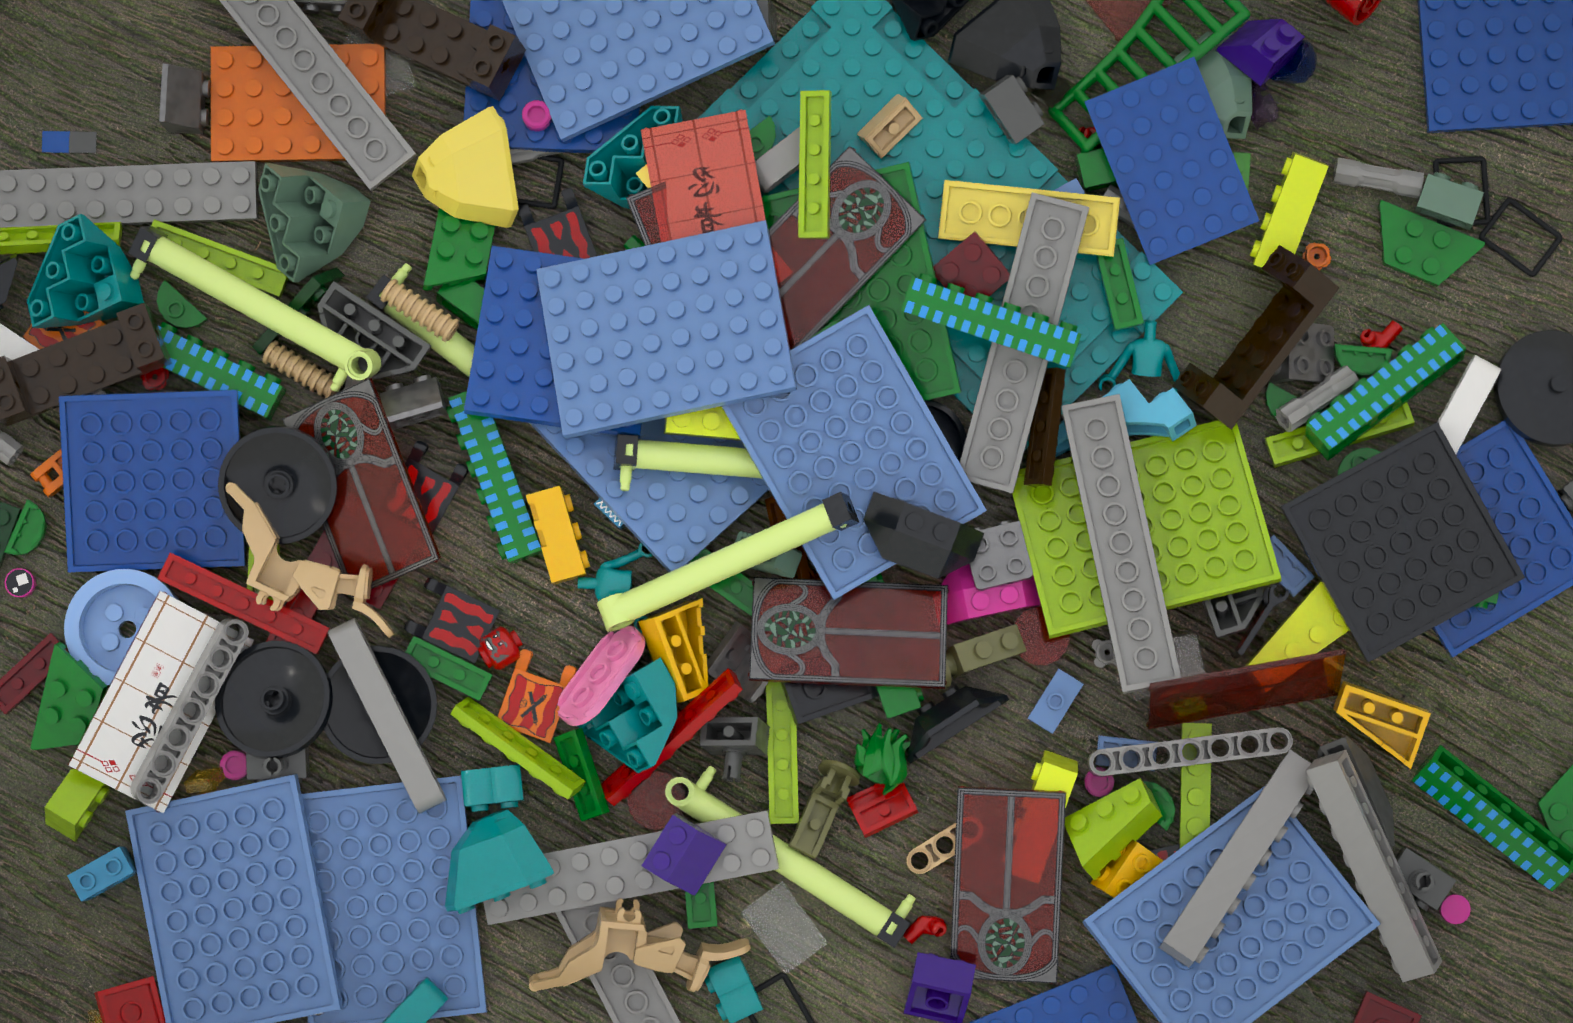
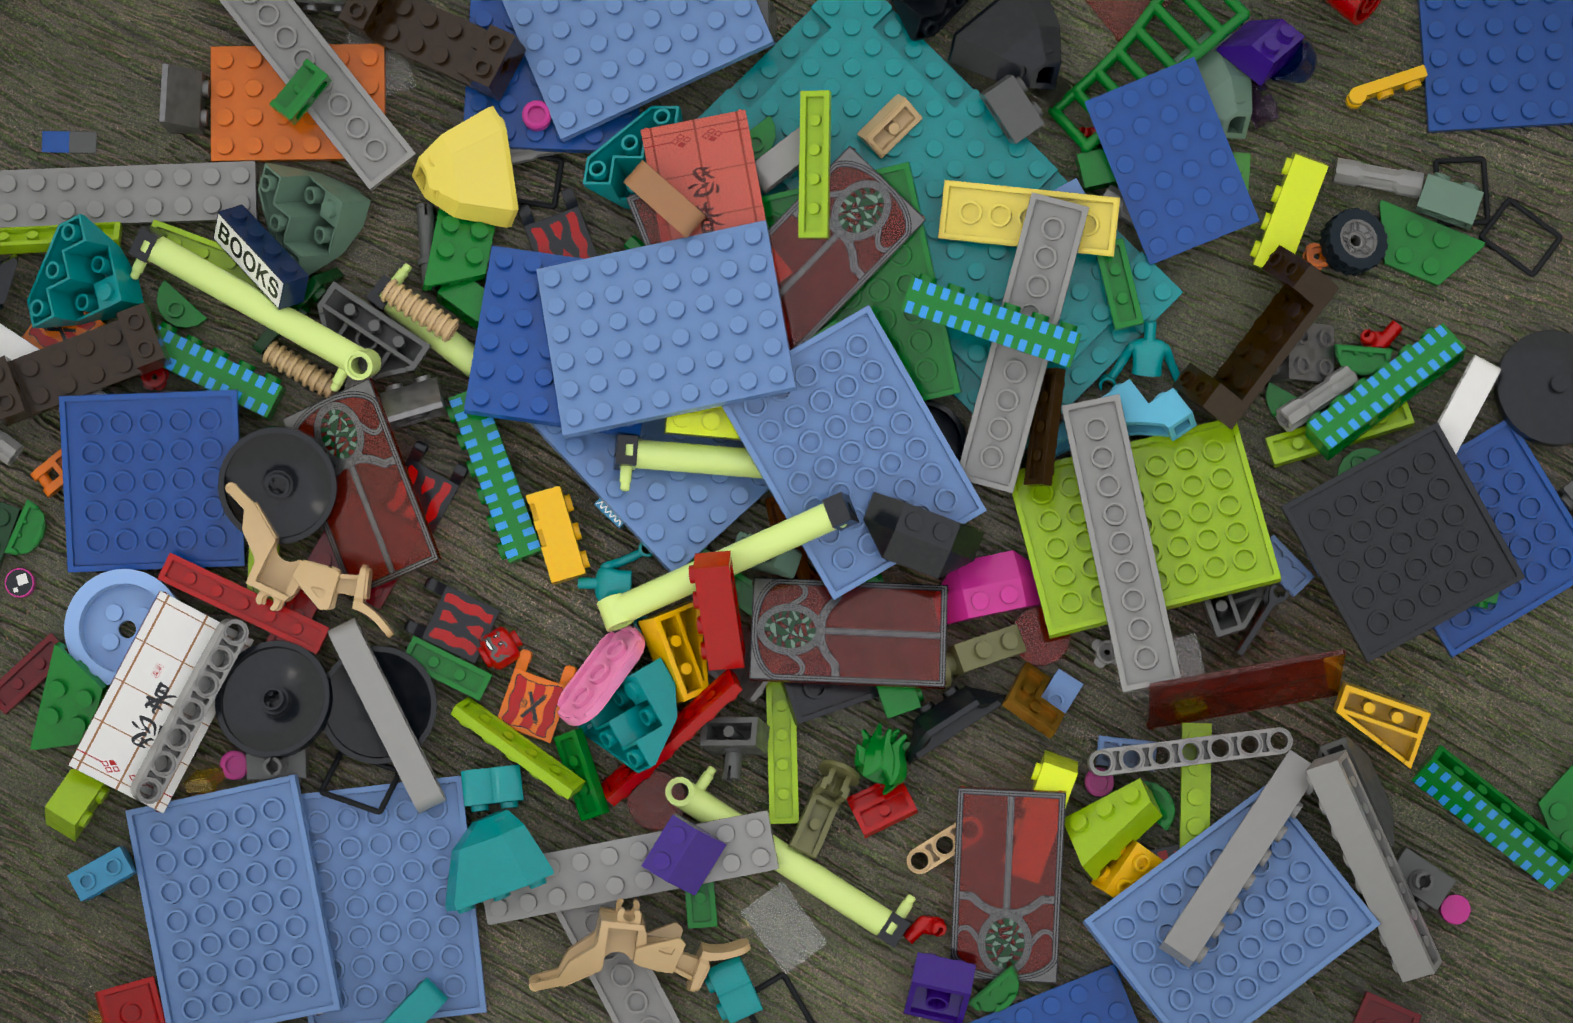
dark red plate [934,231,1010,298] -> none
flat silver bracket [969,520,1033,590] -> none
neon yellow wedge [1245,580,1349,690] -> none
none -> dark blue brick [213,204,309,310]
none -> green hinge [269,58,332,126]
none -> black piece [319,750,400,815]
none -> dark grey pin [415,203,440,292]
none -> medium nougat beam [623,160,706,238]
none -> red brick [689,550,746,671]
none -> green plate [968,964,1020,1012]
none -> pearl gold plate [1002,661,1065,739]
none -> black wheel [1319,208,1388,276]
none -> yellow plate [1345,65,1428,110]

